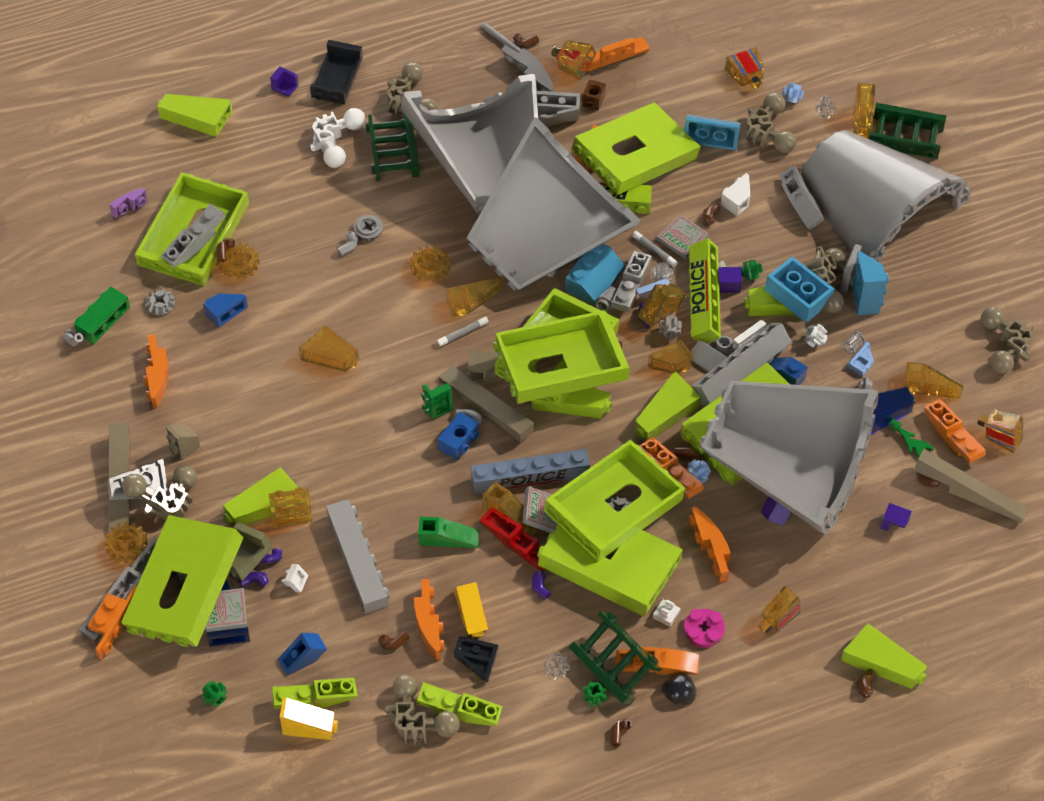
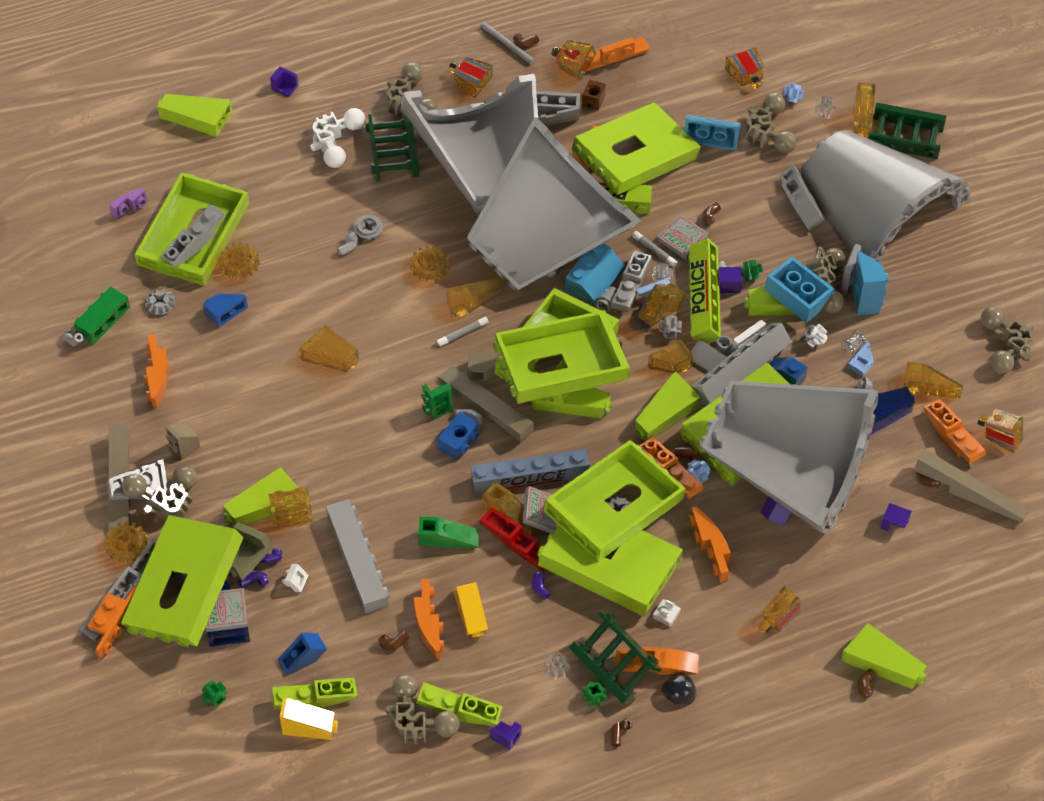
reddish brown arm [217,238,235,262] -> none
black panel [310,40,363,105] -> none
black wing [454,636,499,682] -> none
light grey slope [501,45,556,92] -> none
dark pink plate [684,609,725,648] -> none
white slope [721,173,750,216] -> none
green piece [889,419,934,458] -> none
none -> clear yellow torso [448,57,493,98]
none -> dark purple panel [490,721,522,750]

